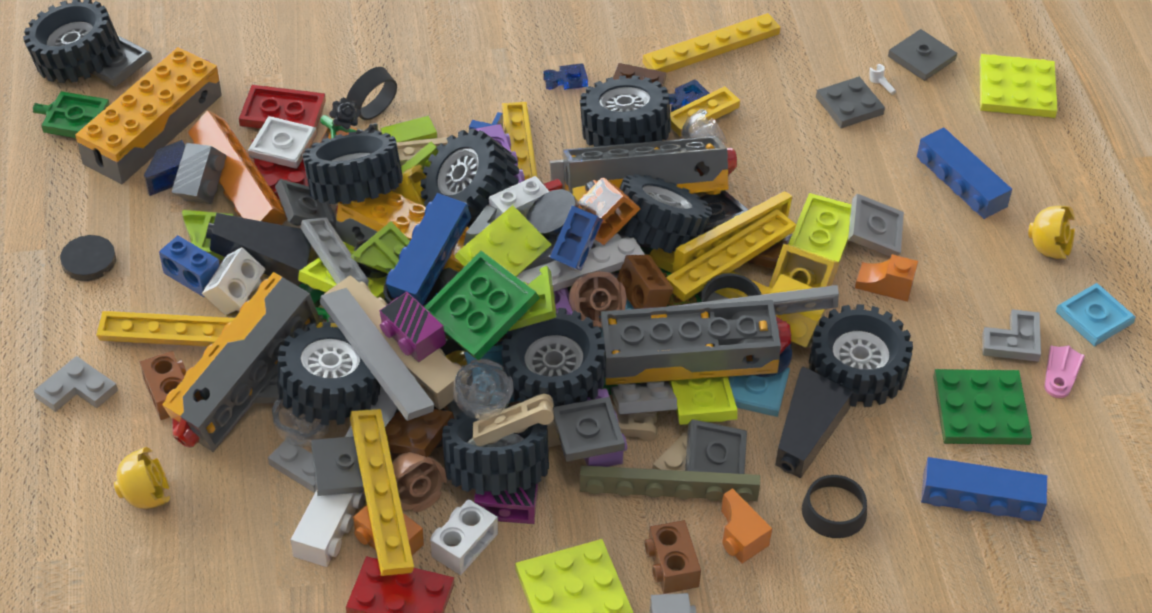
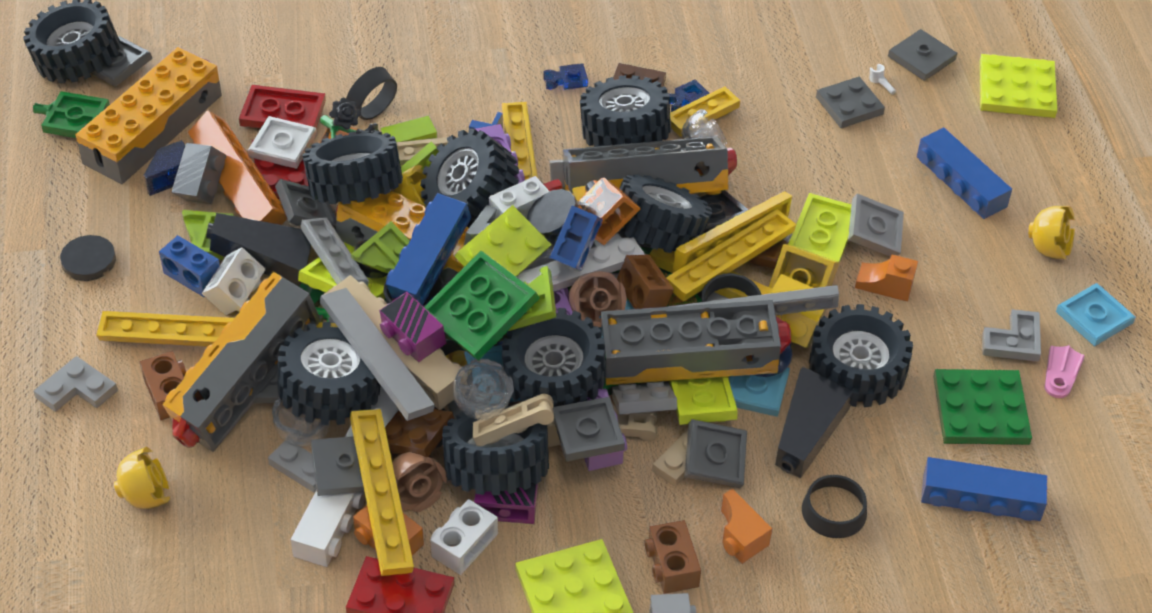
olive plate [580,465,760,502] -> none
yellow plate [642,13,781,73] -> none

